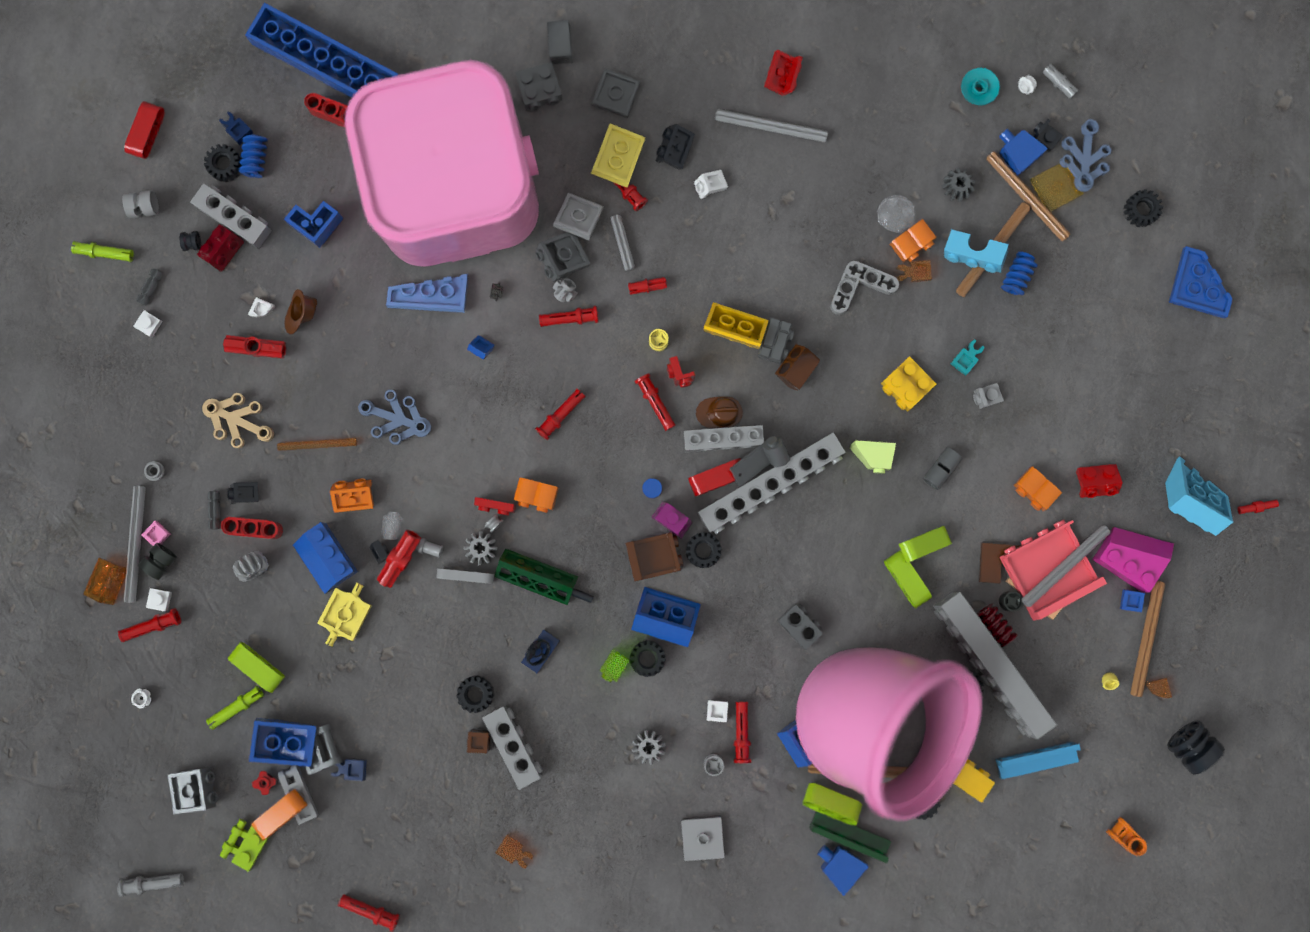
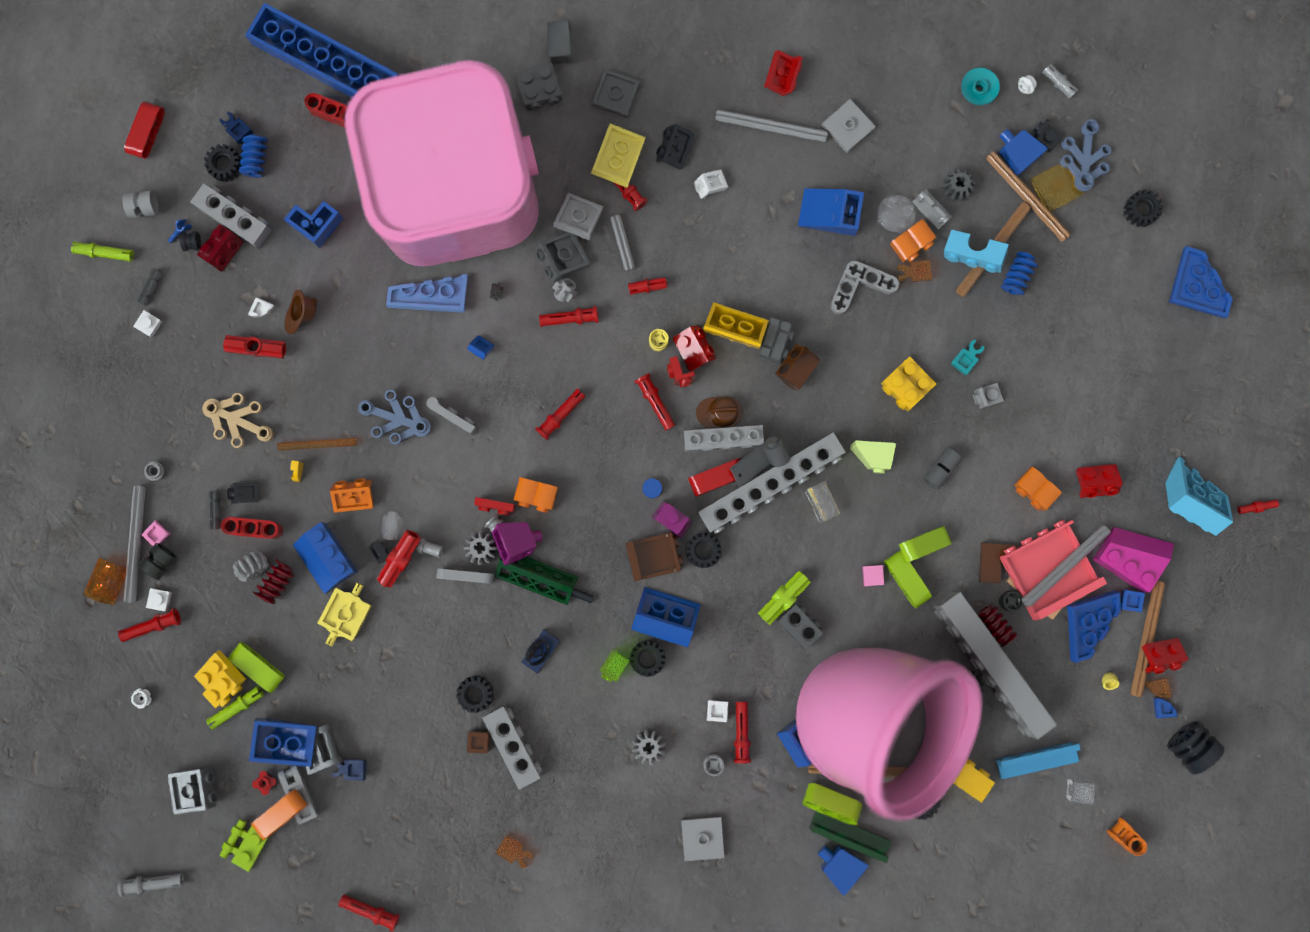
none -> blue hand [168,219,192,243]
none -> yellow plate [194,650,246,709]
none -> dark red piece [253,559,295,604]
none -> yellow tile [290,460,304,482]
none -> light grey plate [427,397,477,435]
none -> magenta torso [492,522,543,566]
none -> red bracket [672,325,716,372]
none -> lime piece [757,571,811,625]
none -> blue slope [798,189,864,236]
none -> clear hips [805,481,840,524]
none -> light grey plate [821,99,876,153]
none -> bright pink tile [862,565,884,586]
none -> light grey hinge [912,189,952,230]
none -> clear brick [1066,779,1095,804]
none -> blue plate [1067,590,1121,663]
none -> red bracket [1142,638,1189,674]
none -> blue tile [1153,698,1178,718]

